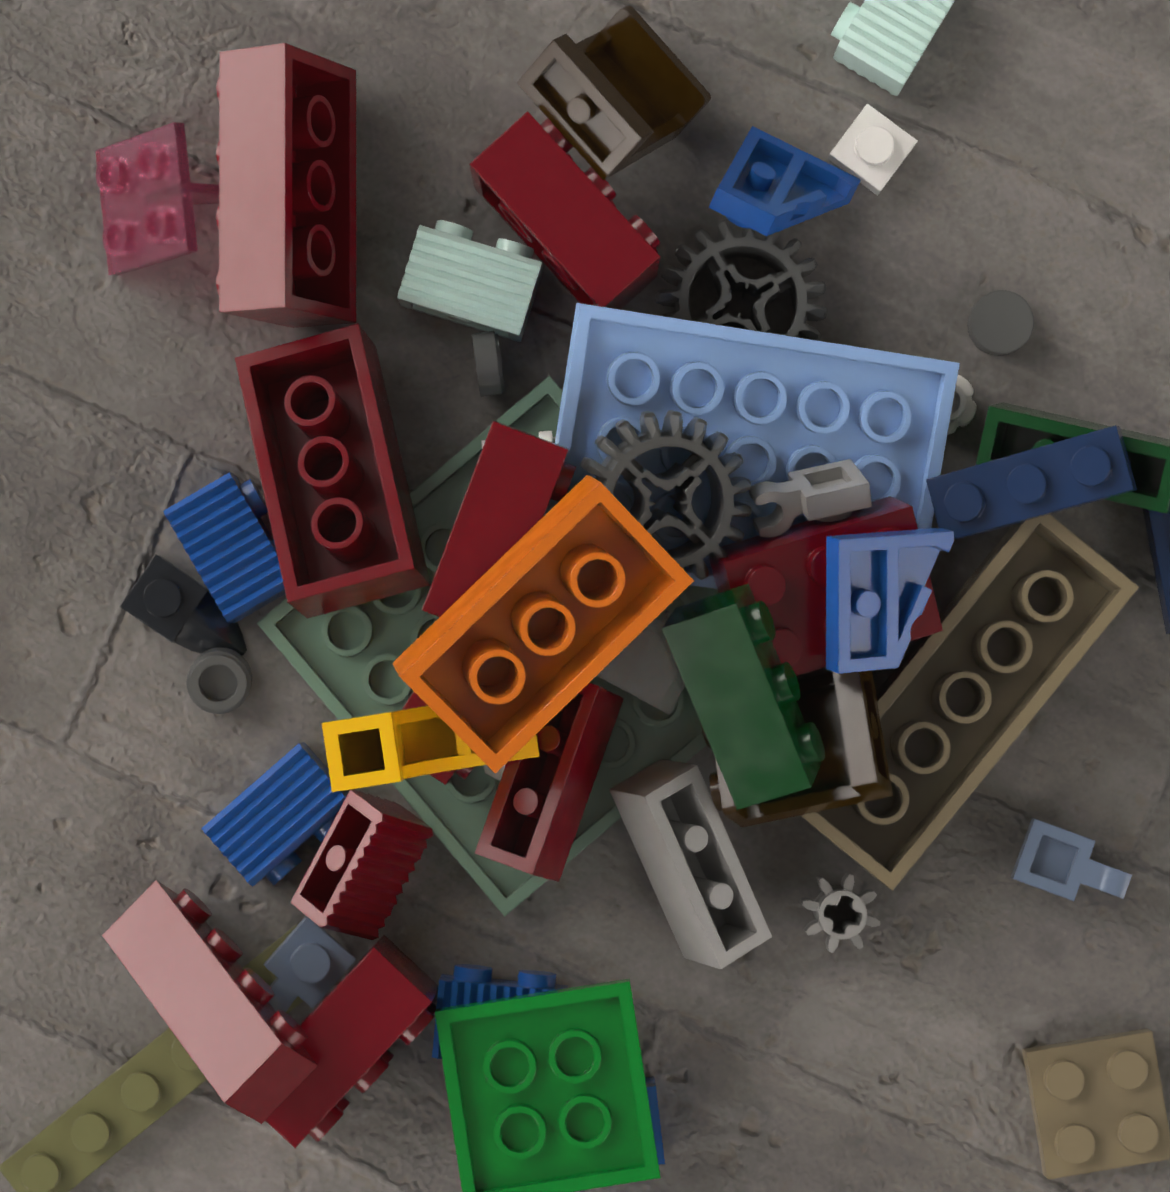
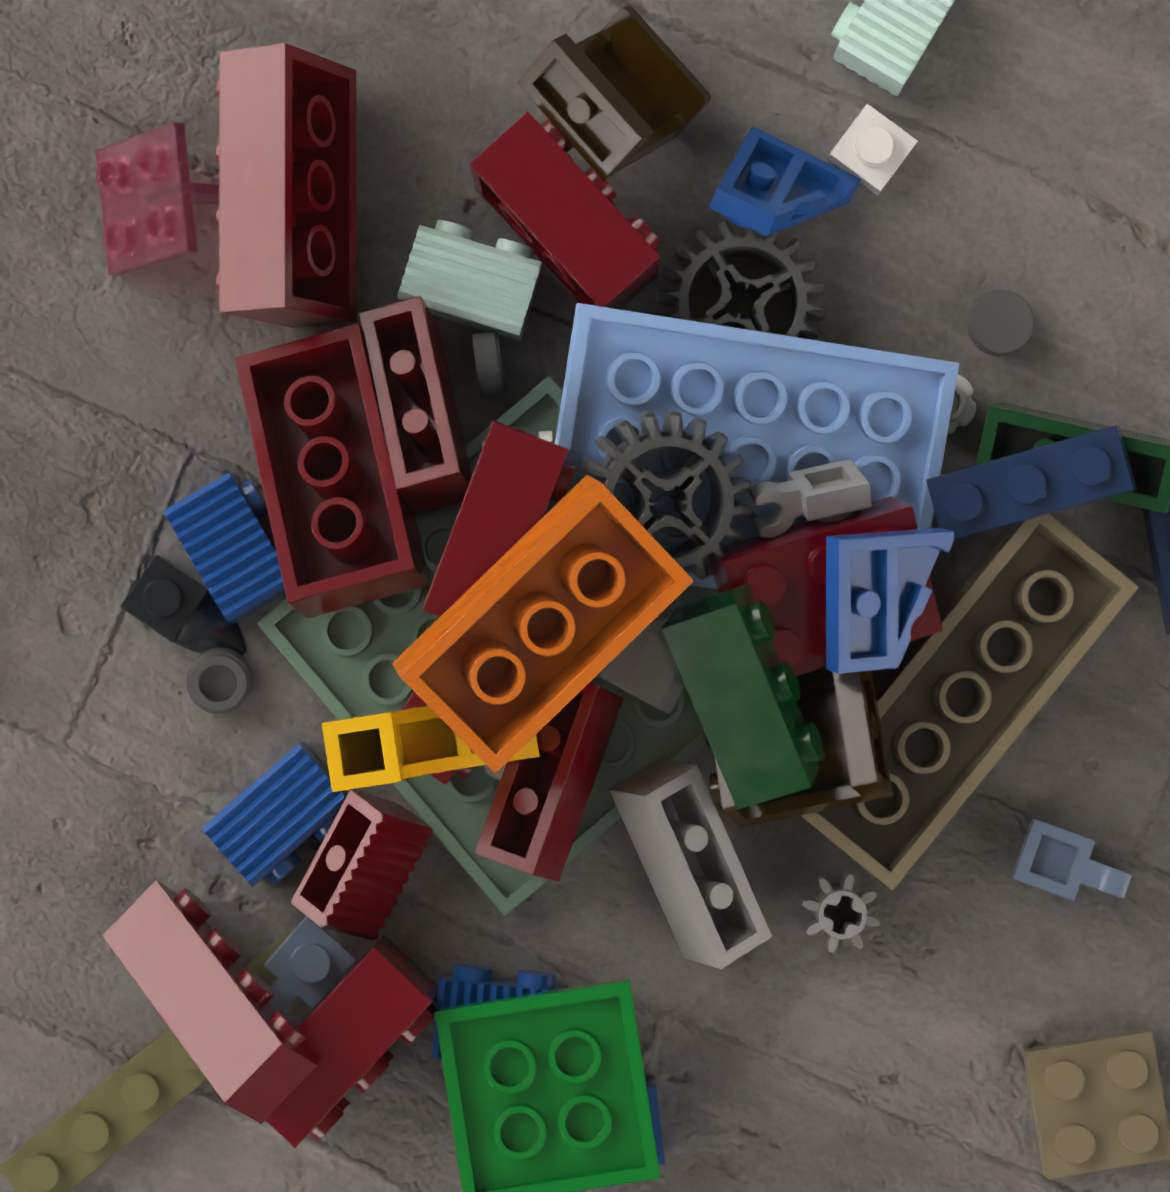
none -> dark red brick [359,296,472,515]

